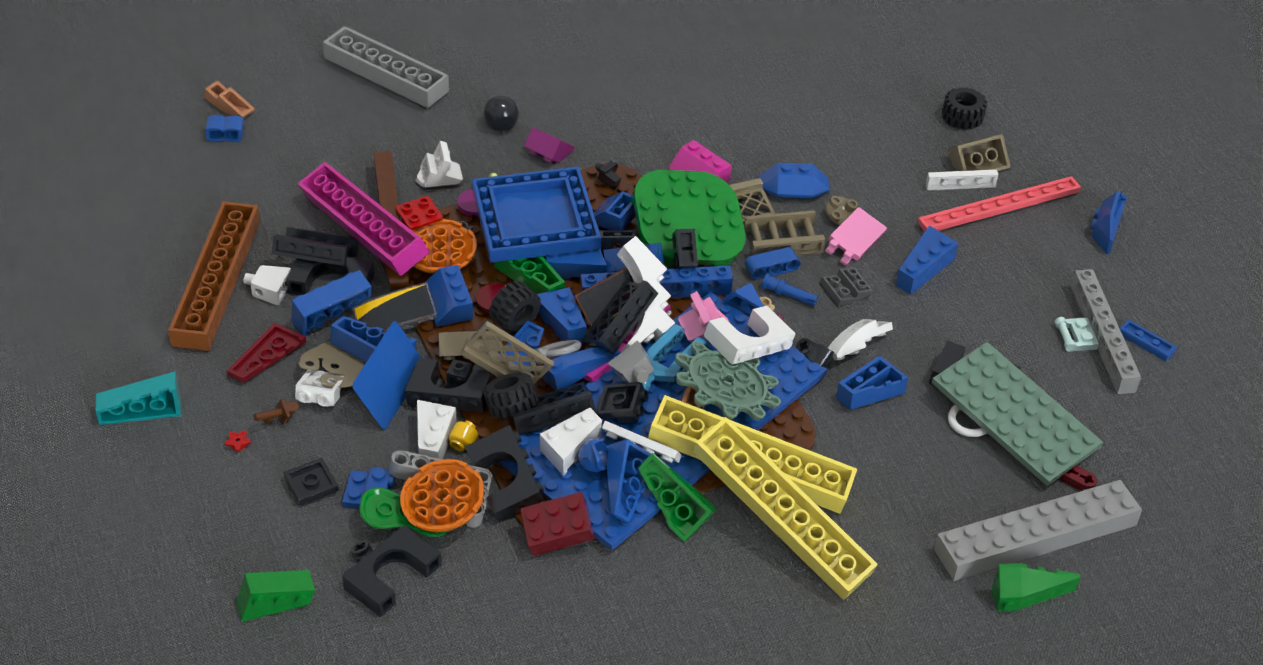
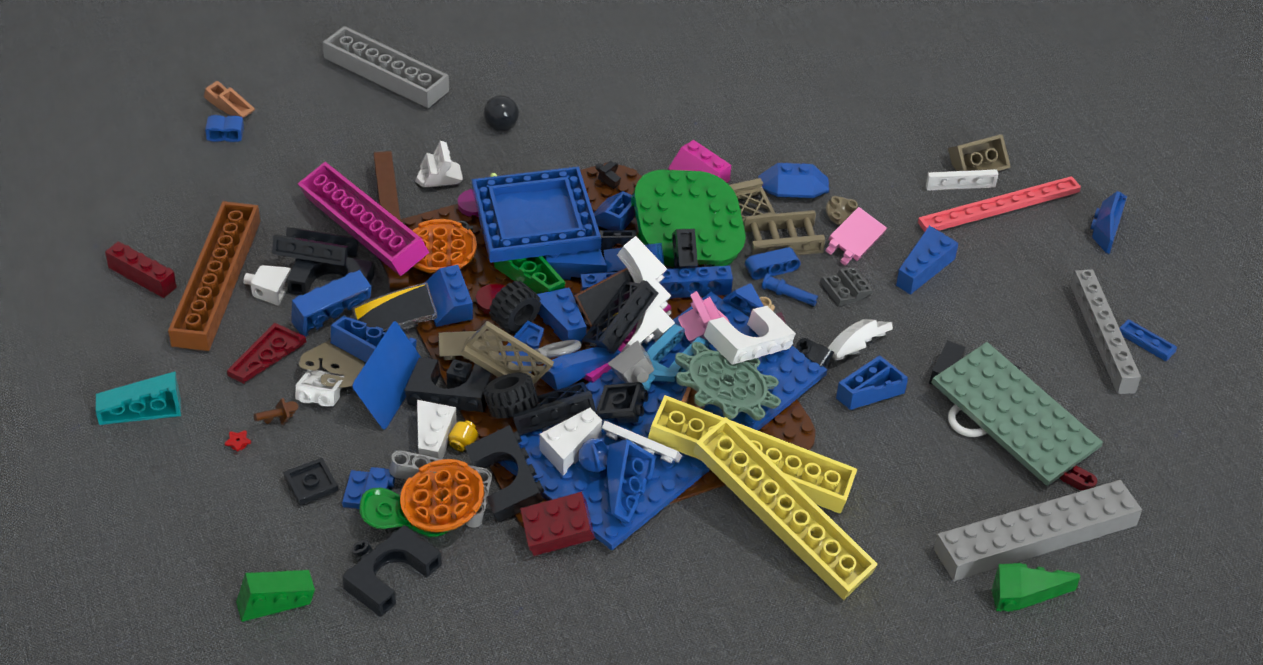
red bracket [395,196,443,230] -> none
magenta slope [524,127,575,163] -> none
green wedge [638,453,717,542] -> none
black tyre [942,87,987,130] -> none
light aqua plate [1055,317,1099,352] -> none
none -> dark red brick [105,241,177,298]

